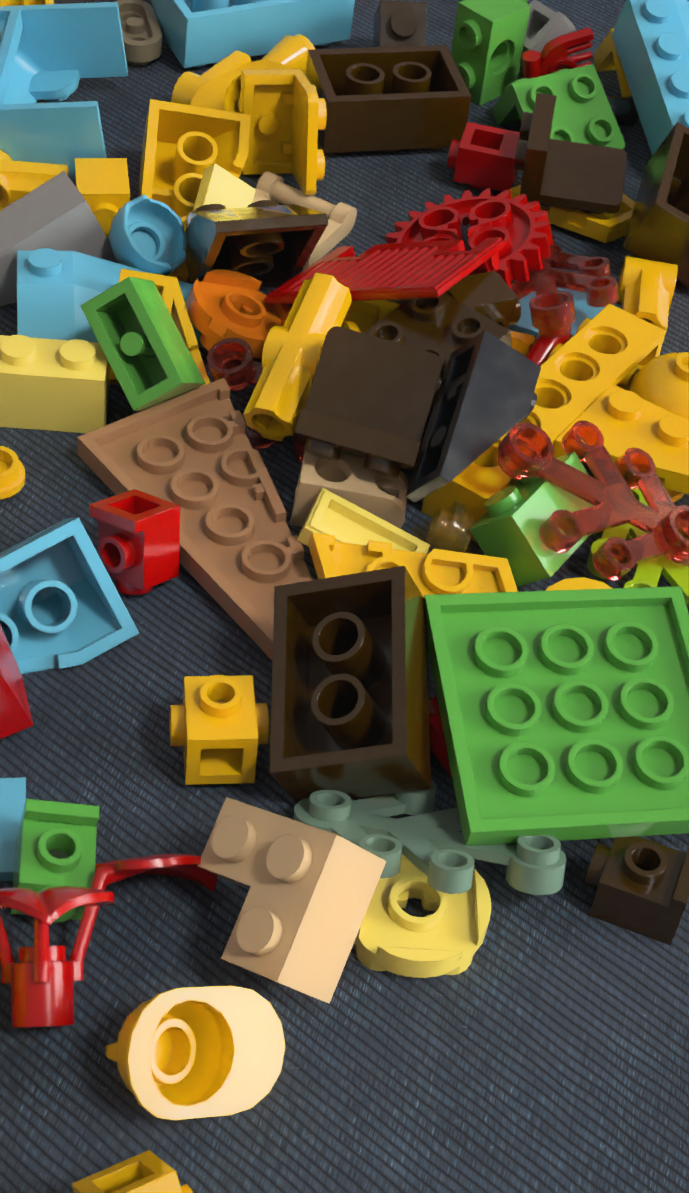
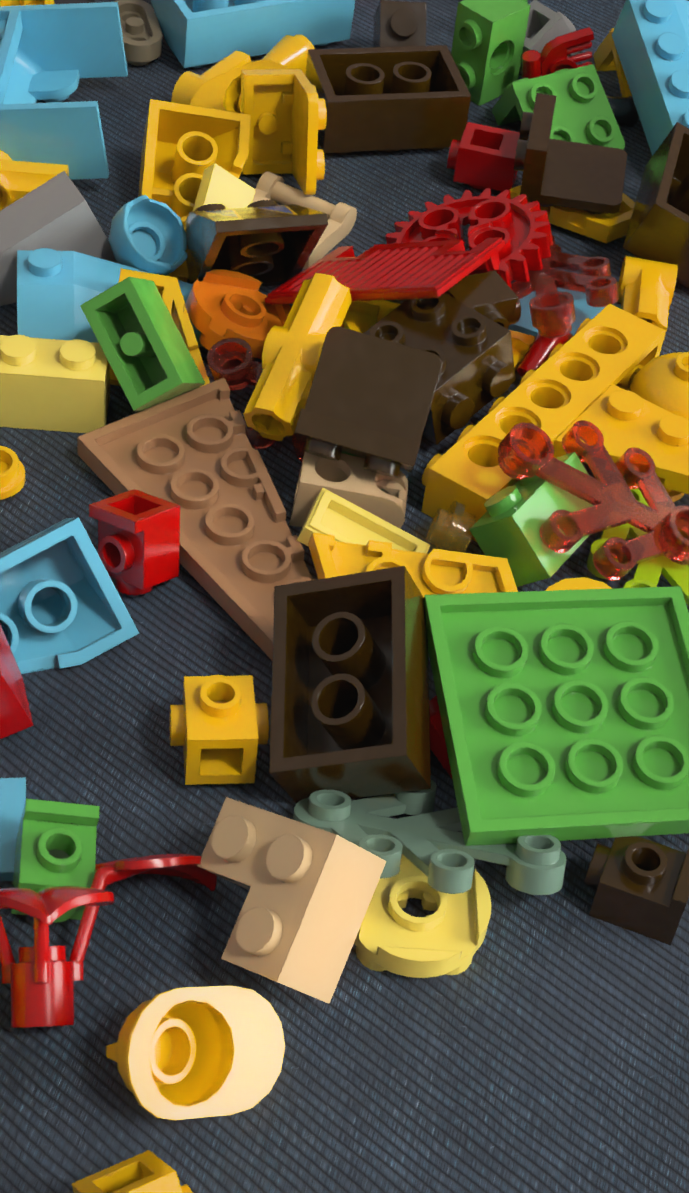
yellow brick [75,158,130,238] -> none
black slope [405,330,541,503] -> none

